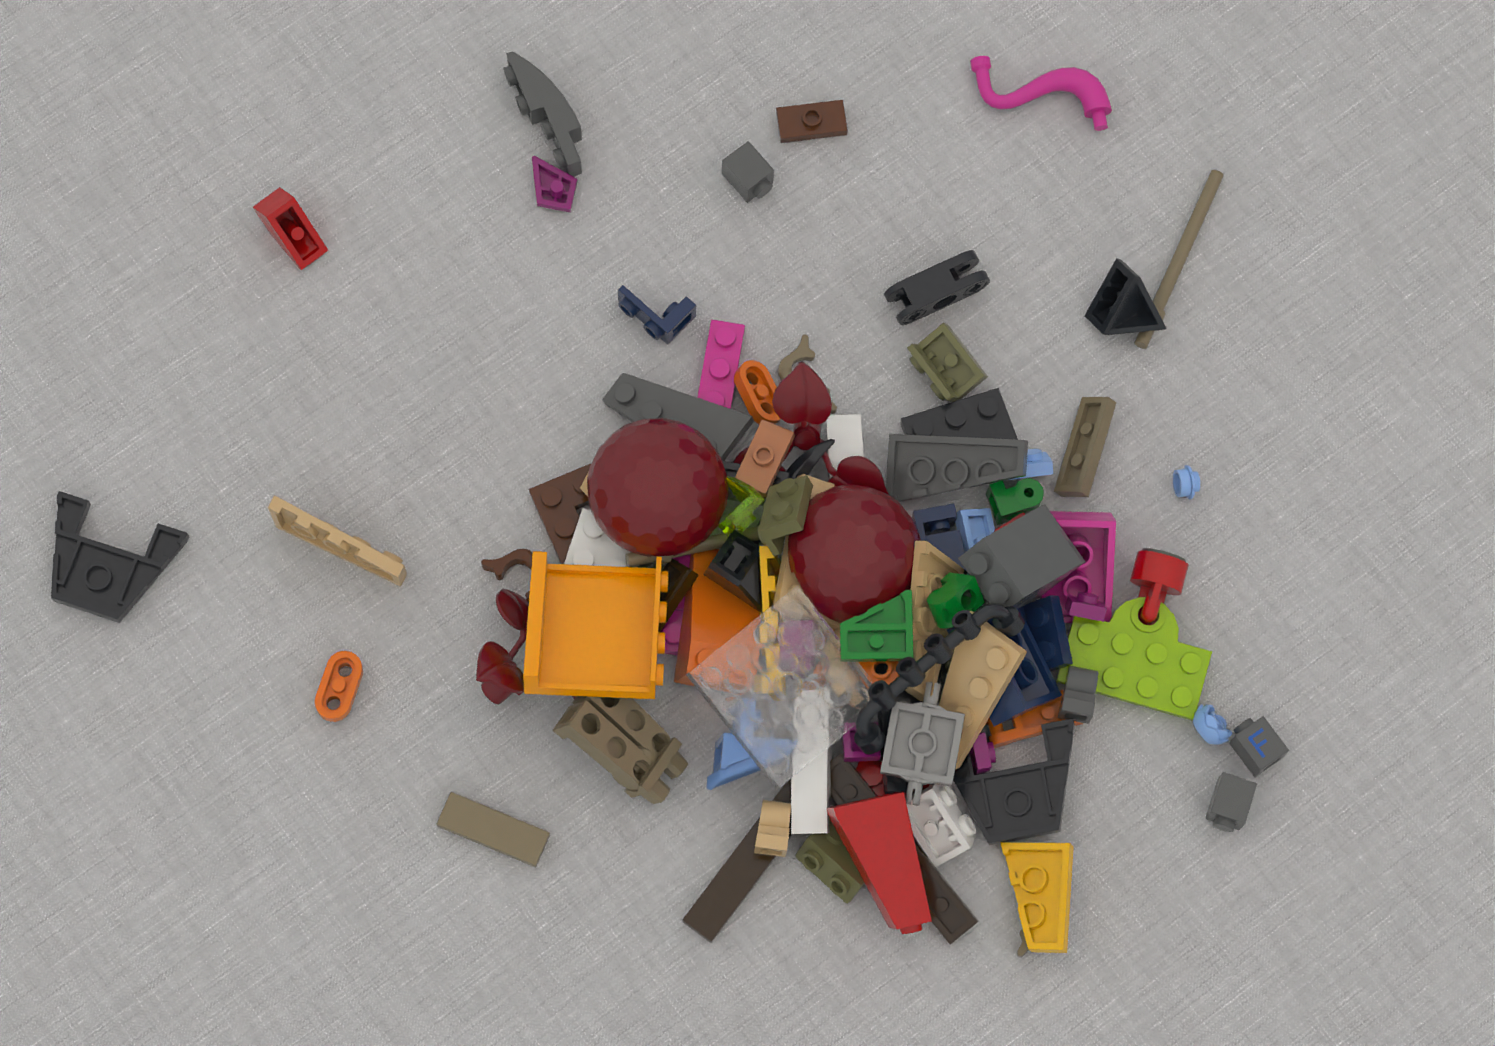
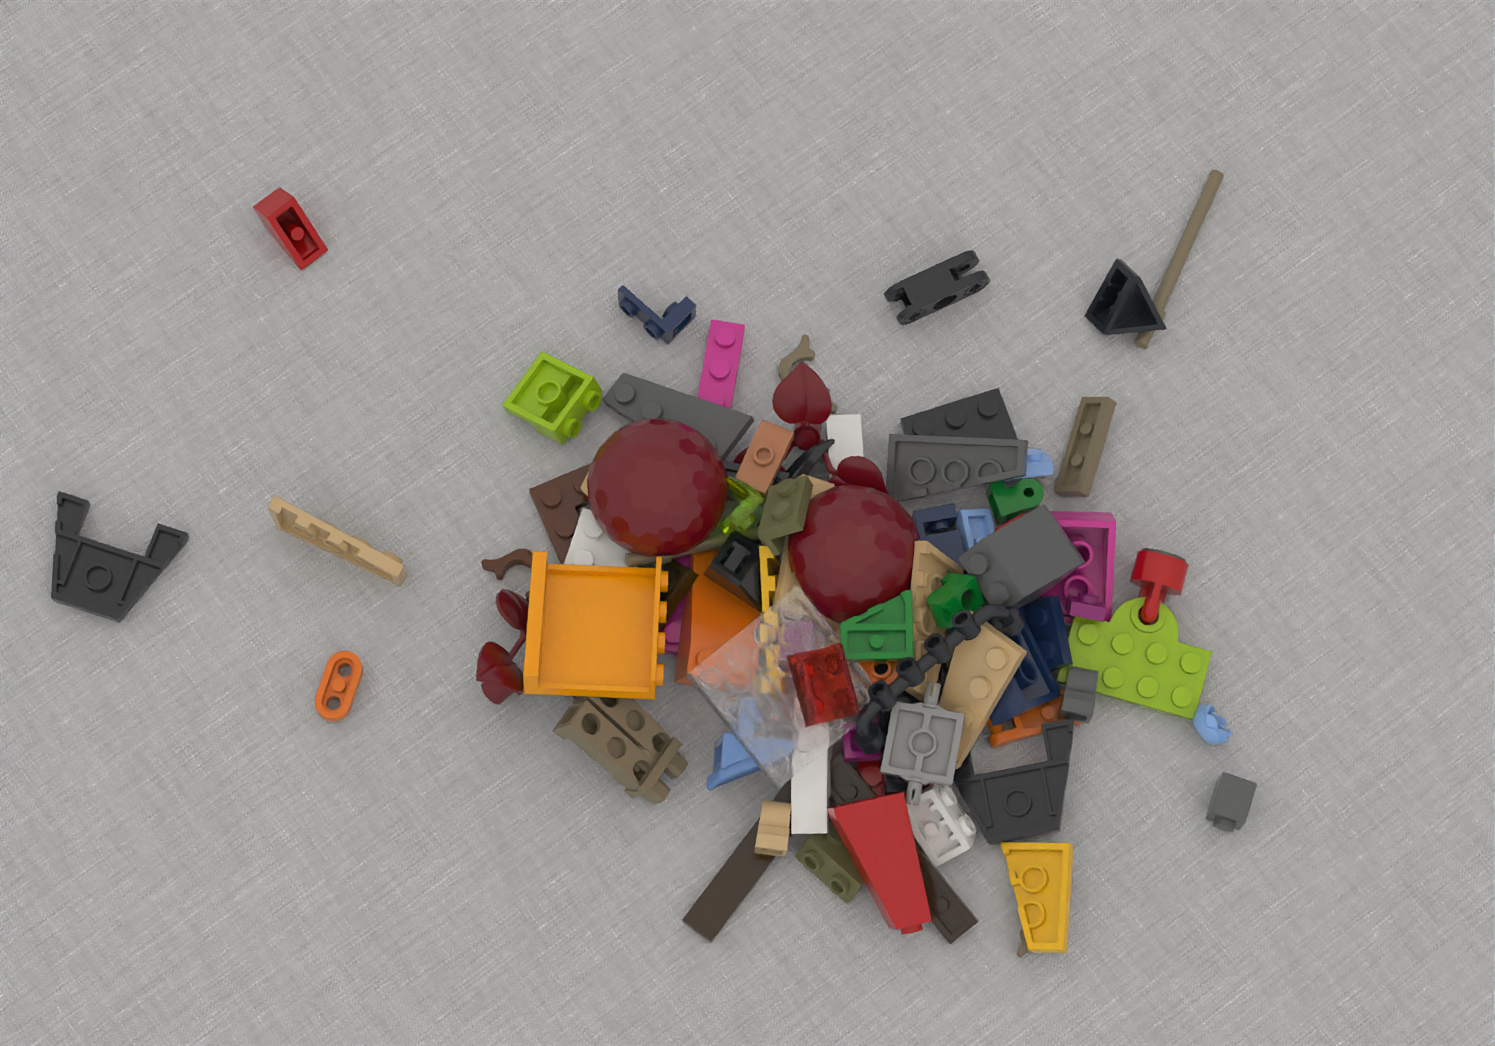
dark tan tile [436,792,550,868] -> none
dark grey slope [503,51,582,177] -> none
magenta piece [532,156,578,213] -> none
dark grey brick [722,141,774,203] -> none
orange plate [734,360,780,425] -> none
reddish brown plate [776,100,848,143] -> none
olive bracket [907,323,988,402] -> none
dark pink animal [970,56,1112,131] -> none
magenta plate [970,732,996,775] -> none
light blue plate [1173,465,1200,500] -> none
dark grey brick [1229,716,1289,777] -> none
none -> lime plate [502,351,603,445]
none -> clear red bracket [787,643,860,727]

